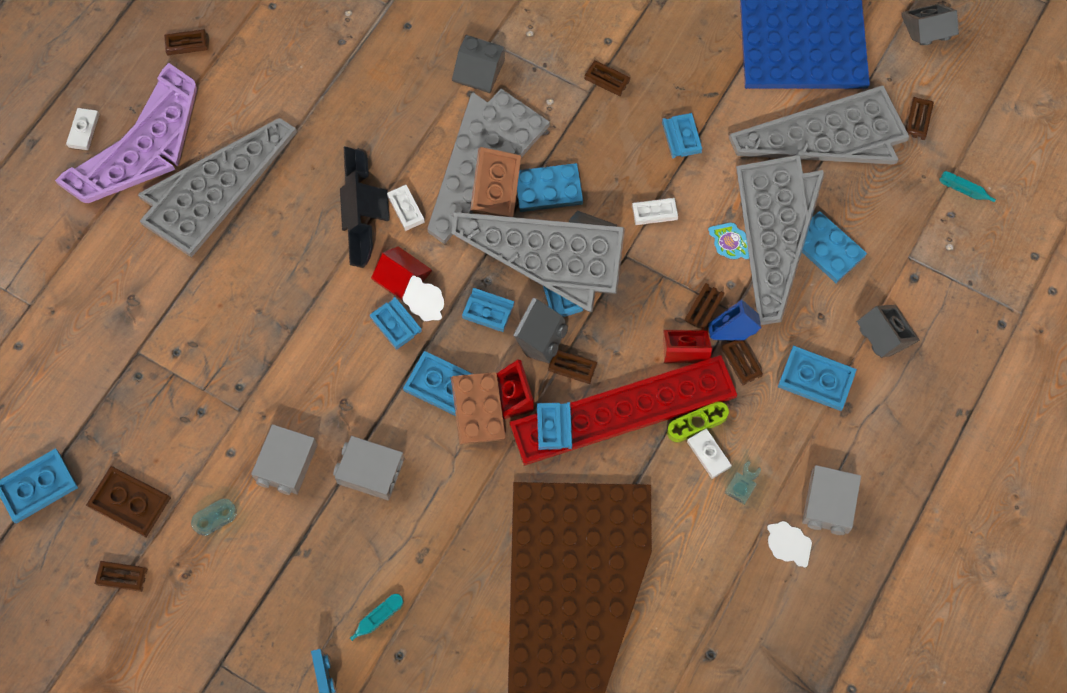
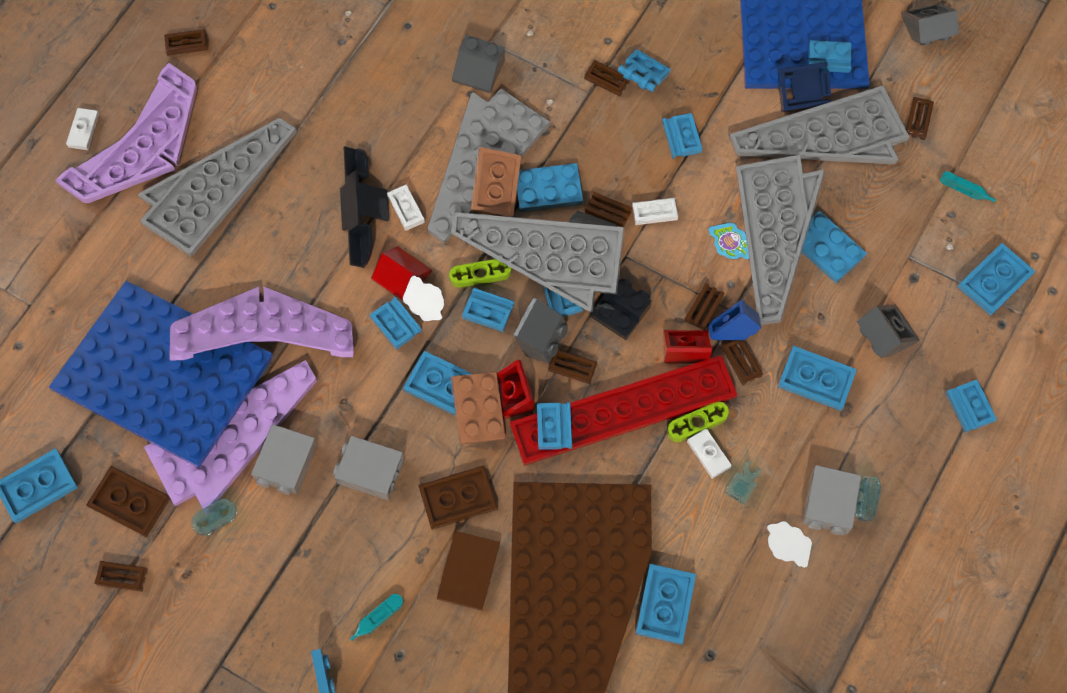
none -> blue plate [49,281,273,468]
none -> lavender wing [144,360,317,513]
none -> lavender wing [170,286,354,361]
none -> reddish brown tile [418,465,498,530]
none -> reddish brown tile [437,531,500,611]
none -> lime beam [449,259,512,288]
none -> reddish brown tile [585,192,633,227]
none -> black plate [590,278,652,340]
none -> dark azure plate [618,49,671,92]
none -> dark azure plate [635,564,696,645]
none -> dark blue container [777,62,831,111]
none -> dark azure plate [808,40,851,73]
none -> clear light blue plate [855,477,881,521]
none -> dark azure plate [945,380,997,433]
none -> dark azure plate [958,243,1036,316]

